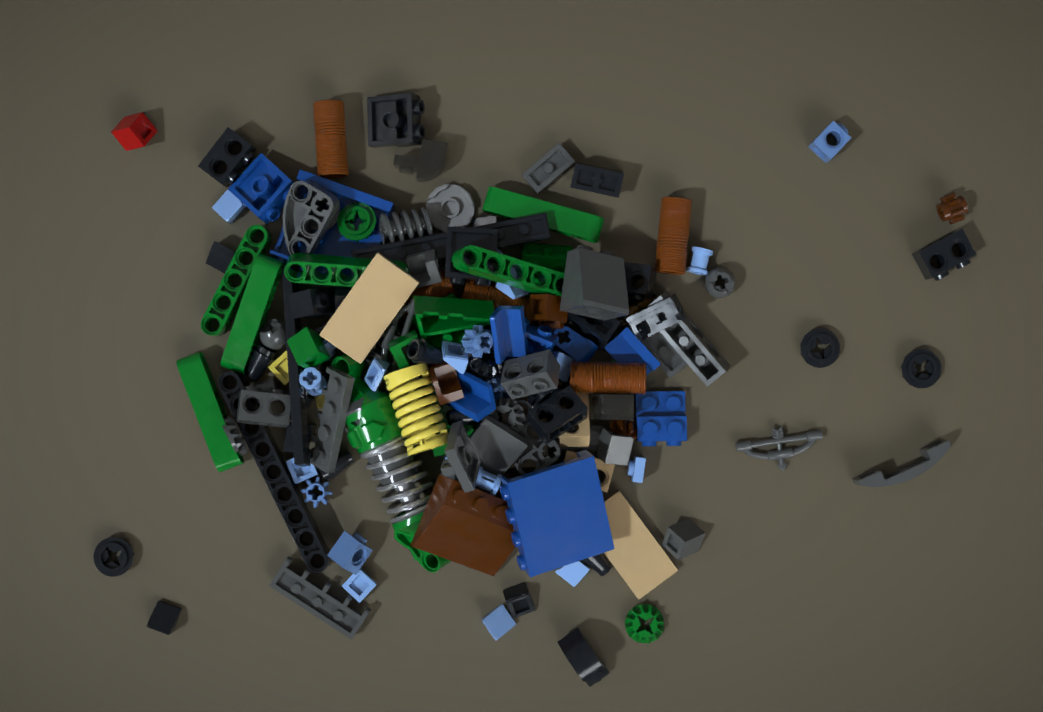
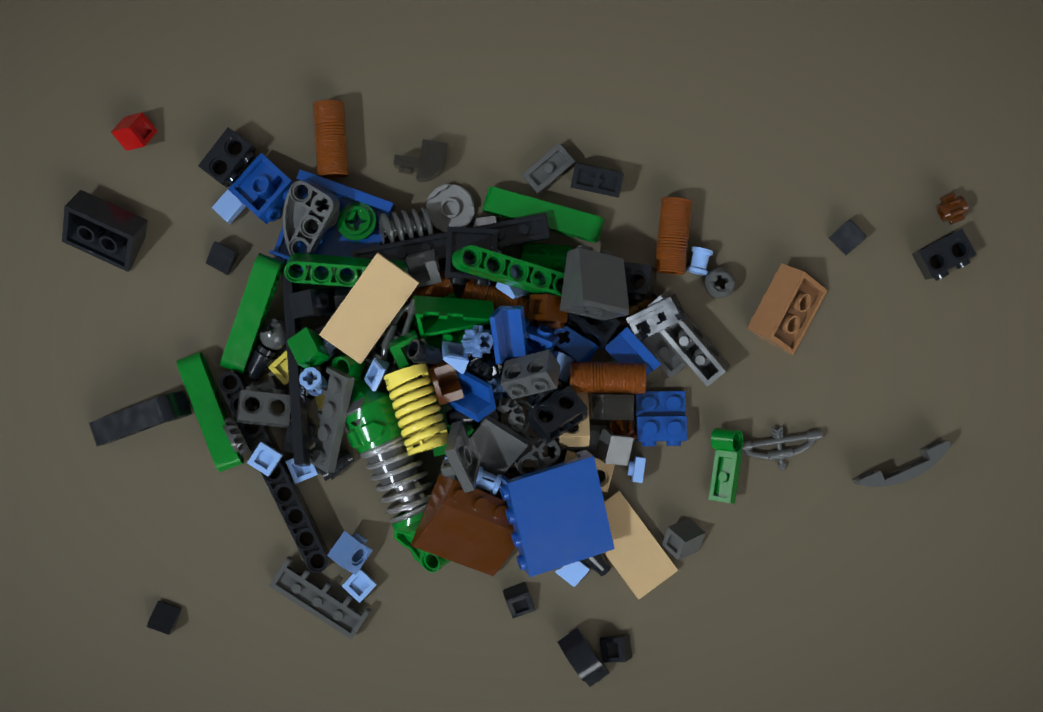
black gear [93,537,134,577] -> none
green beam [201,225,272,337] -> none
medium blue gear [301,476,333,508] -> none
black plate [367,93,425,148] -> none
light blue slope [482,604,516,641] -> none
green gear [625,604,664,644] -> none
black gear [800,329,840,368] -> none
medium blue brick [808,121,851,163] -> none
black gear [901,349,941,388] -> none
none -> black slope [62,190,148,272]
none -> black beam [89,391,192,447]
none -> light blue plate [247,441,283,476]
none -> black slope [600,634,632,663]
none -> green plate [708,428,743,504]
none -> medium nougat slope [747,264,828,355]
none -> black slope [829,219,867,256]

